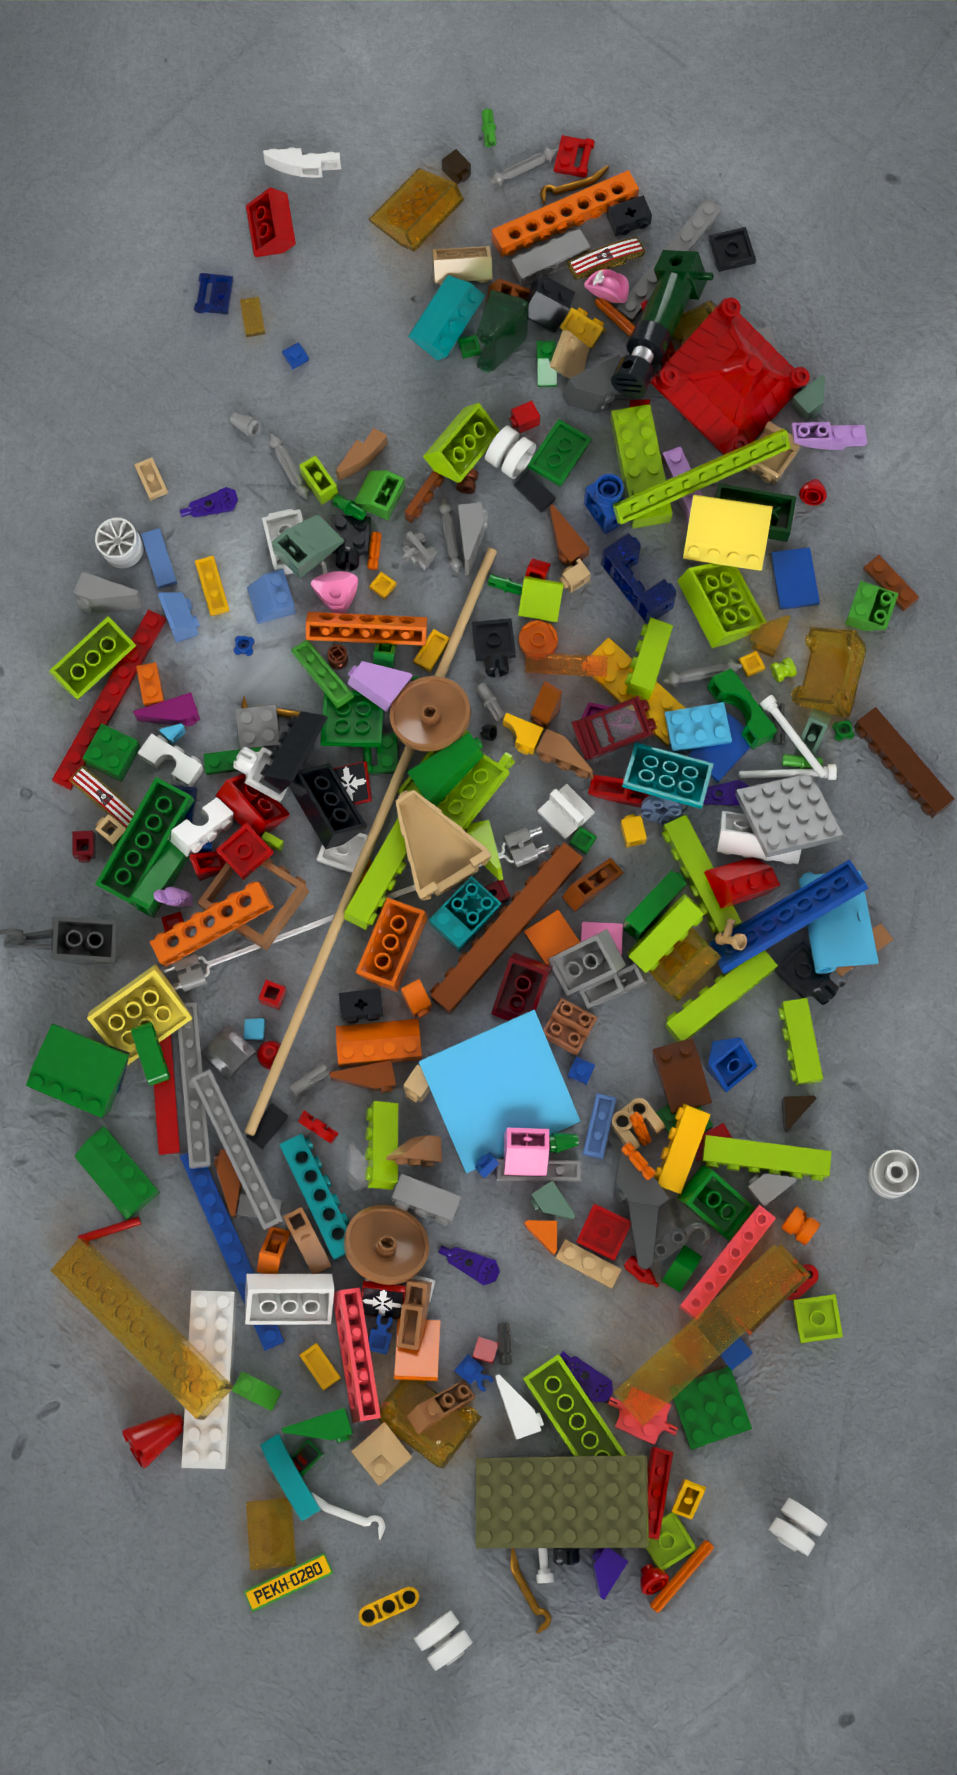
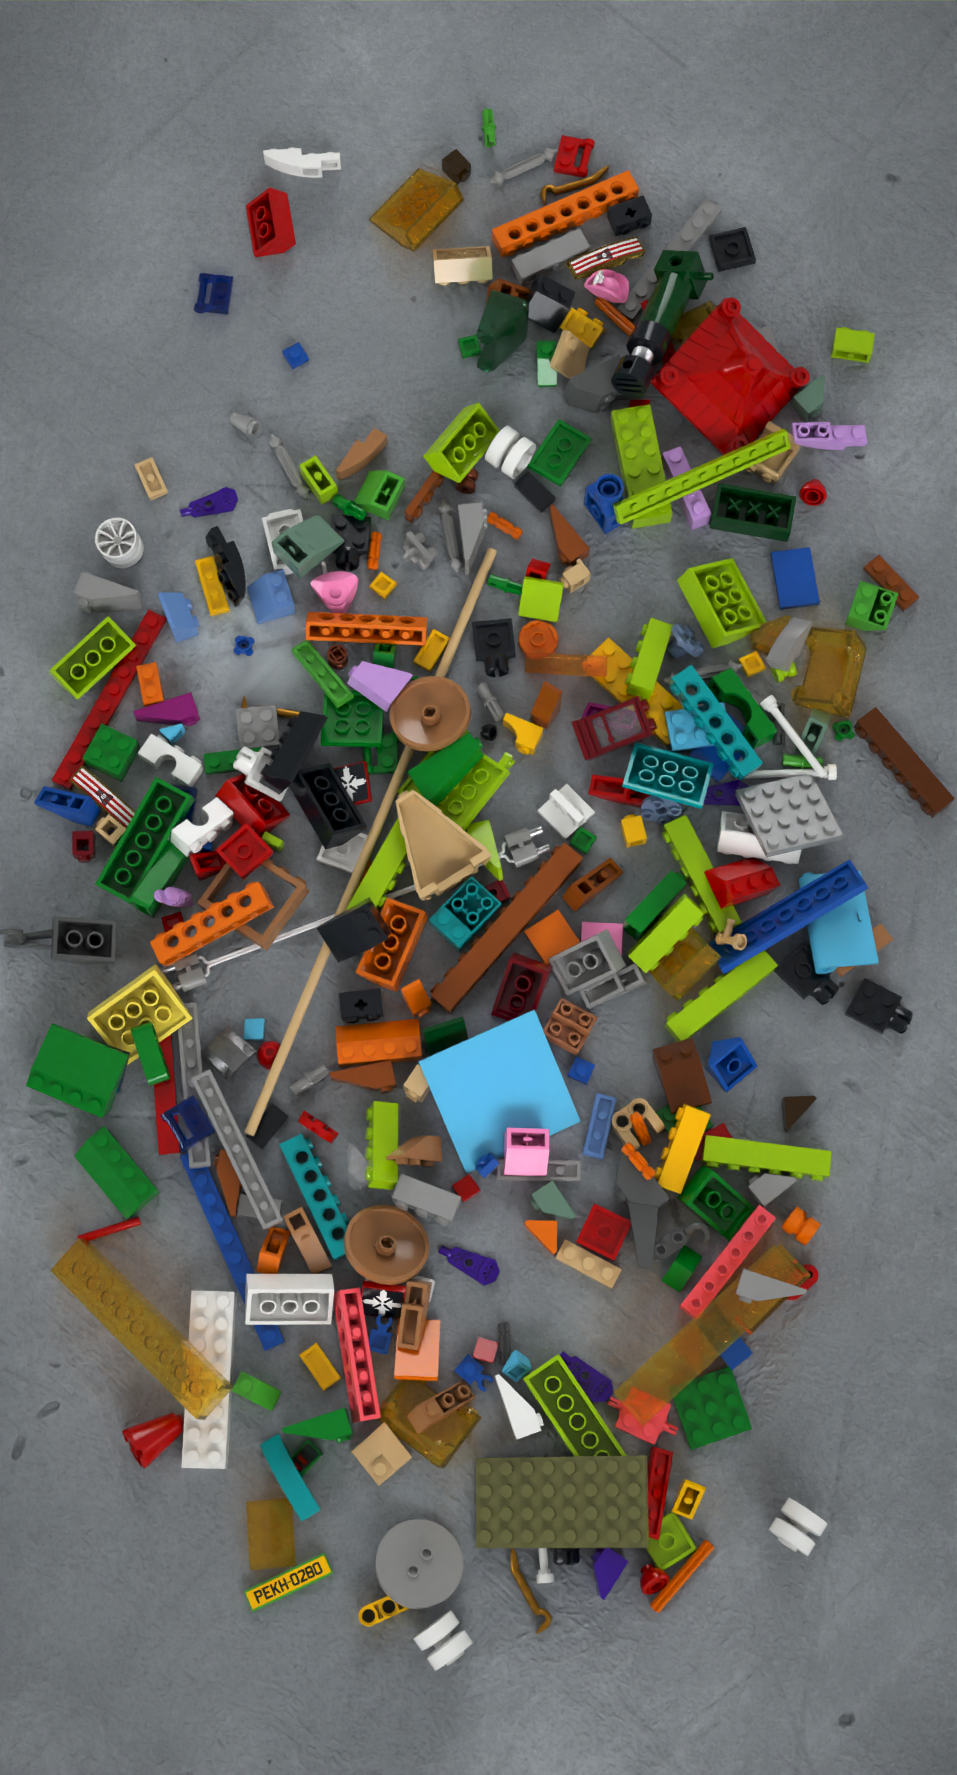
medium blue tile [141,528,177,589] -> none
clear yellow tile [240,297,265,337] -> none
red brick [258,980,287,1011] -> none
white piece [312,1492,385,1540] -> none
teal slope [408,275,486,361] -> none
red brick [509,400,540,434] -> none
medium nougat slope [536,729,594,779] -> none
green cone [549,1133,579,1154] -> none
clear blue plate [601,533,676,624] -> none
red piece [623,1255,659,1288] -> none
light yellow slope [683,495,773,571] -> none
lime brick [778,998,823,1086] -> none
lime plate [793,1294,843,1344] -> none
white wheel [868,1150,919,1199] -> none
none -> blue slope [34,786,101,827]
none -> clear blue plate [161,1095,215,1152]
none -> black slope [205,526,246,607]
none -> black slope [317,897,391,963]
none -> light grey plate [375,1519,463,1609]
none -> dark green slope [422,1016,469,1056]
none -> red slope [452,1174,481,1203]
none -> orange axle [487,512,523,540]
none -> medium azure slope [502,1350,532,1382]
none -> sand blue plate [667,623,705,659]
none -> teal brick [669,664,763,781]
none -> light grey slope [735,1269,807,1304]
none -> light grey slope [766,618,813,672]
none -> lime brick [831,327,875,363]
none -> black plate [845,978,913,1034]

